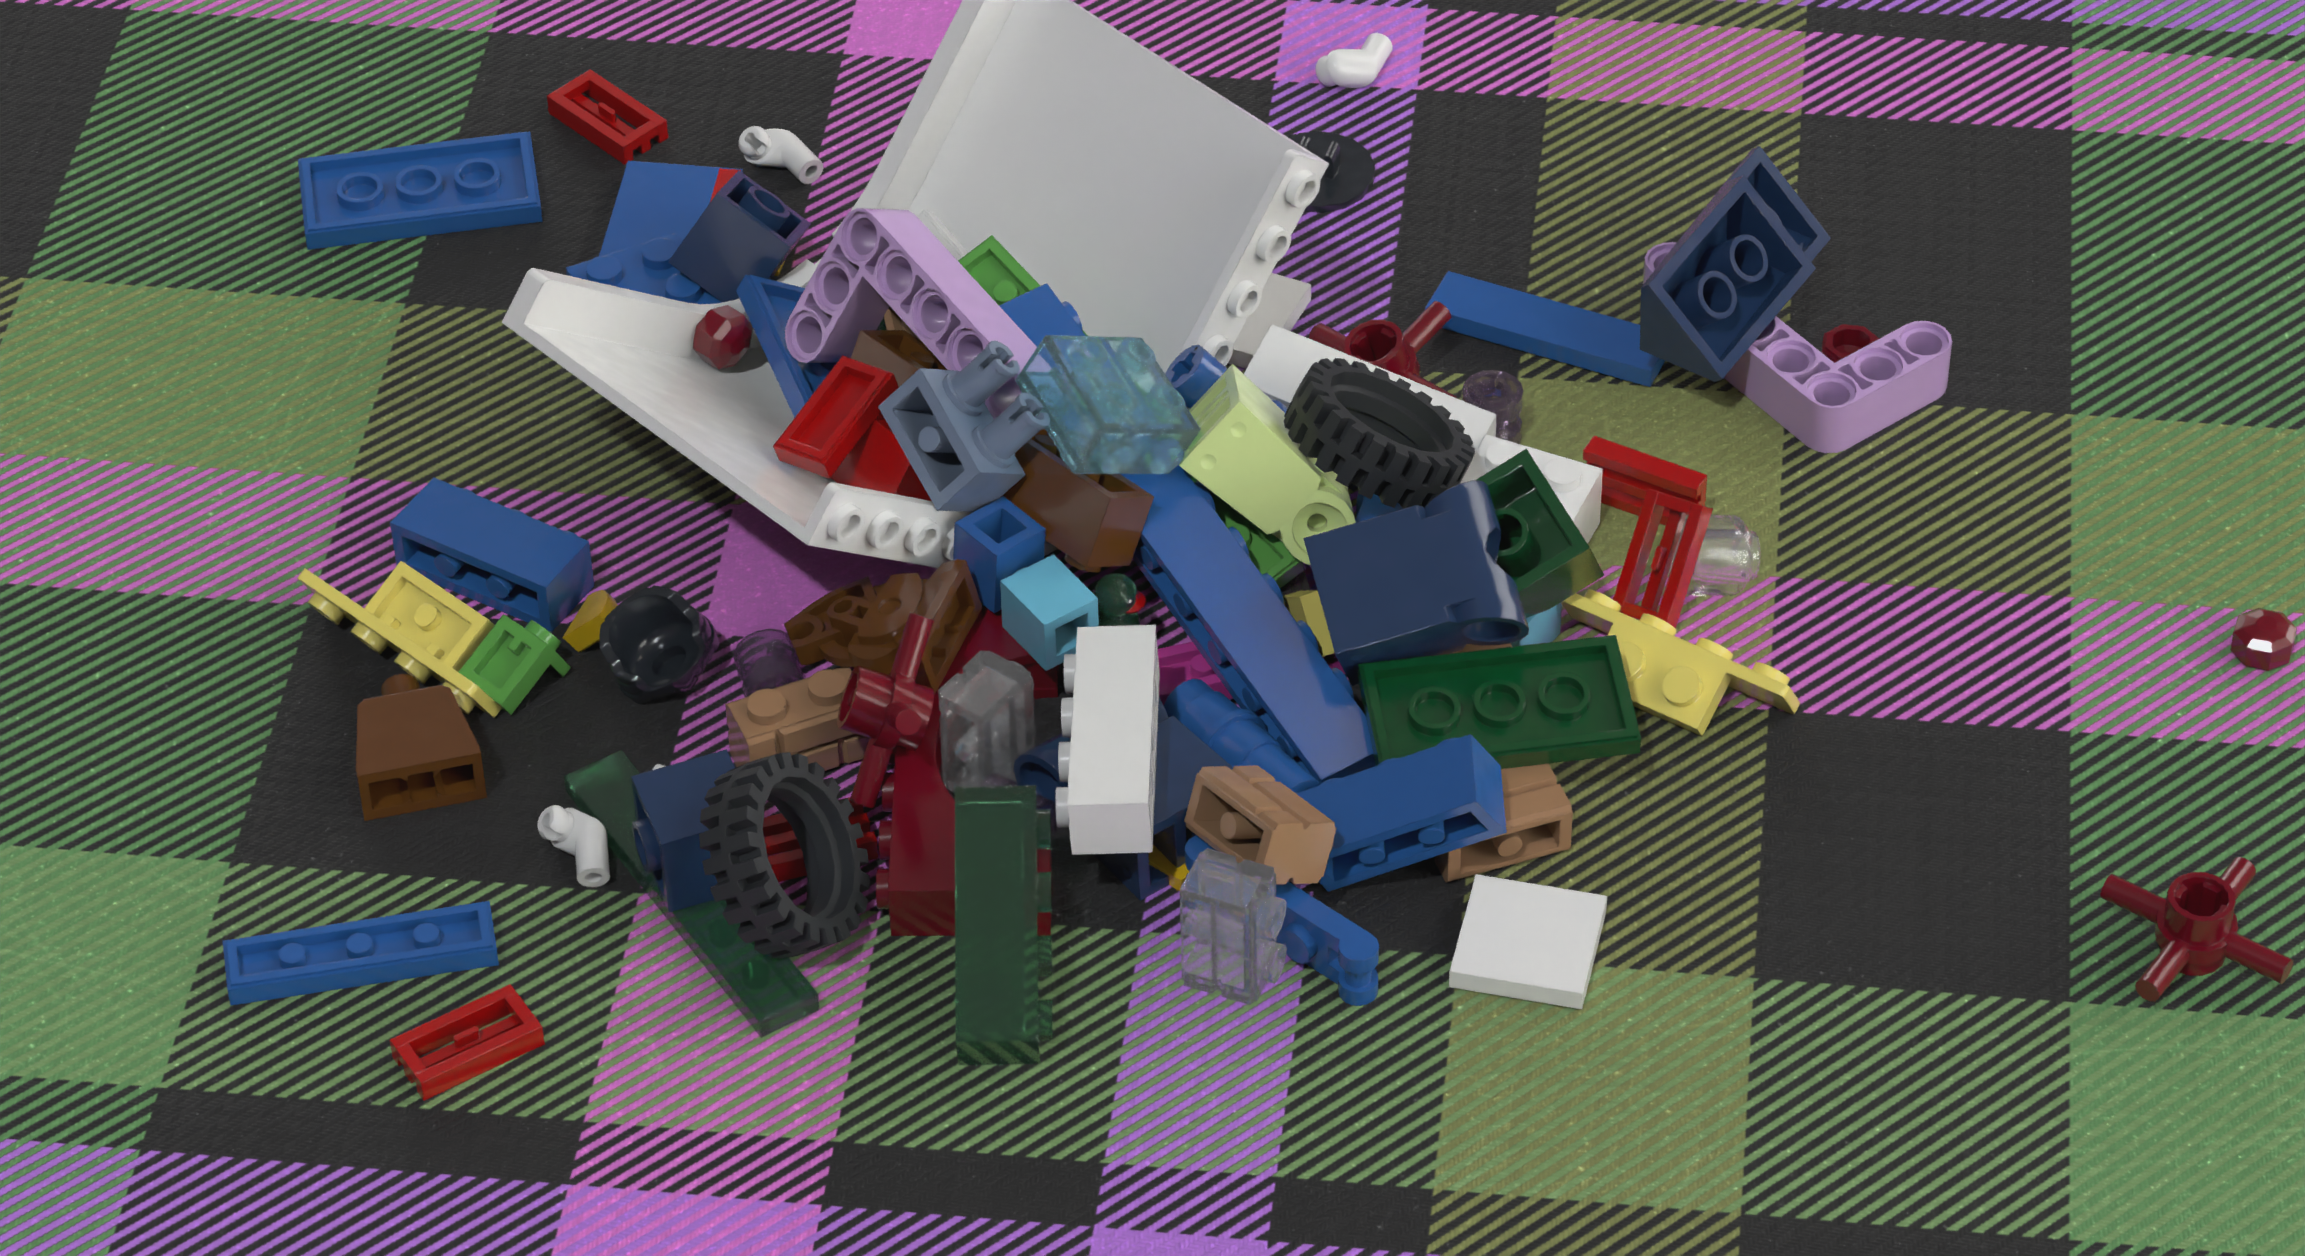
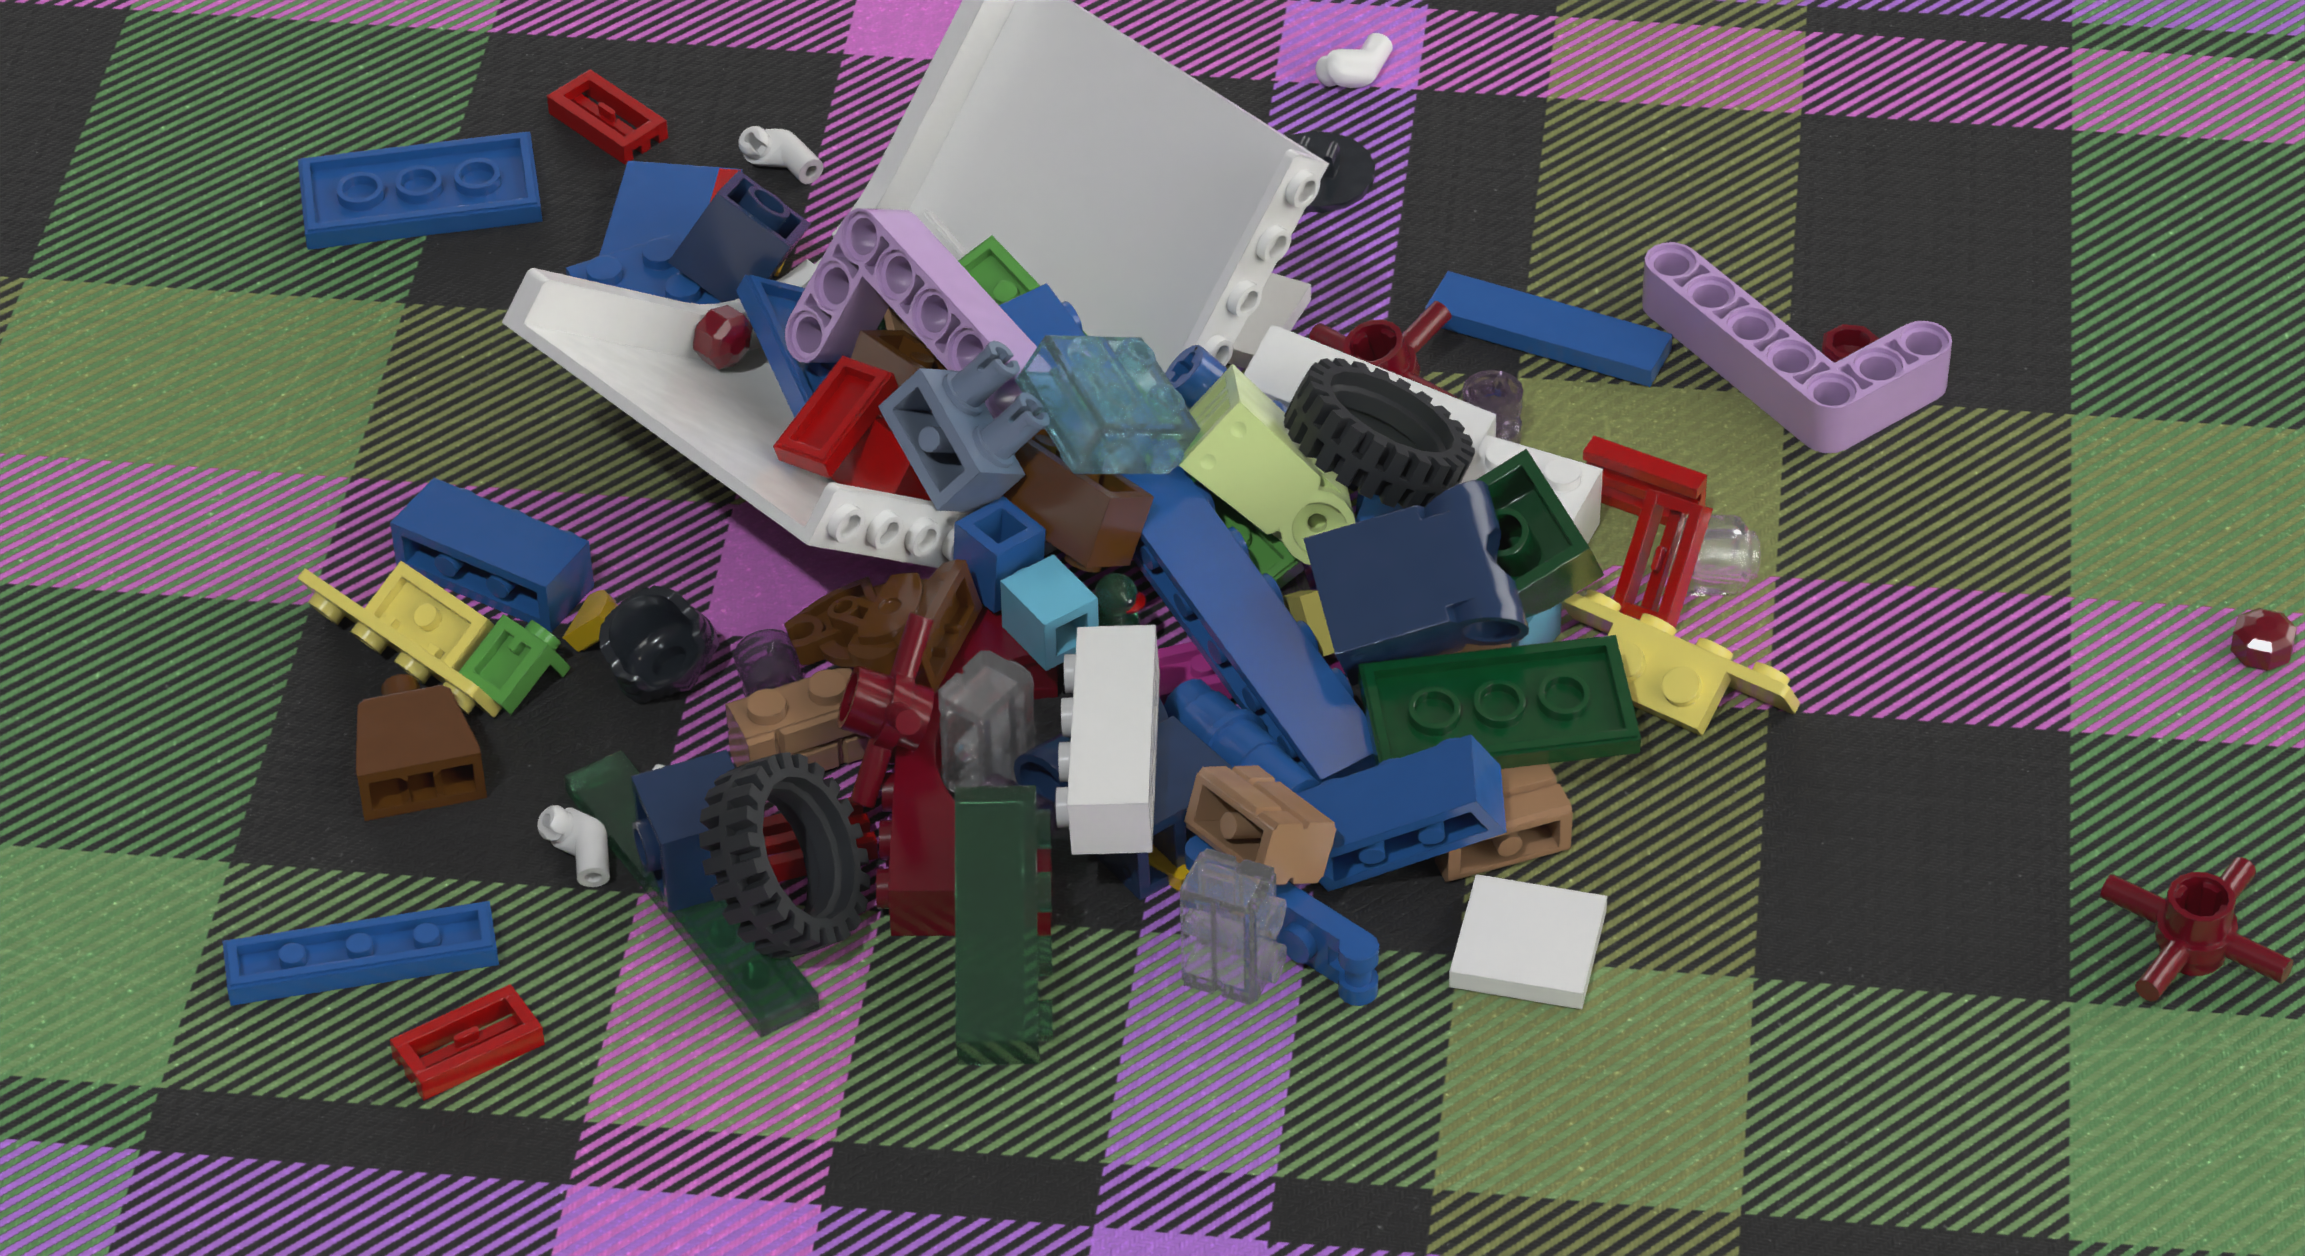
dark blue slope [1640,146,1831,382] -> none

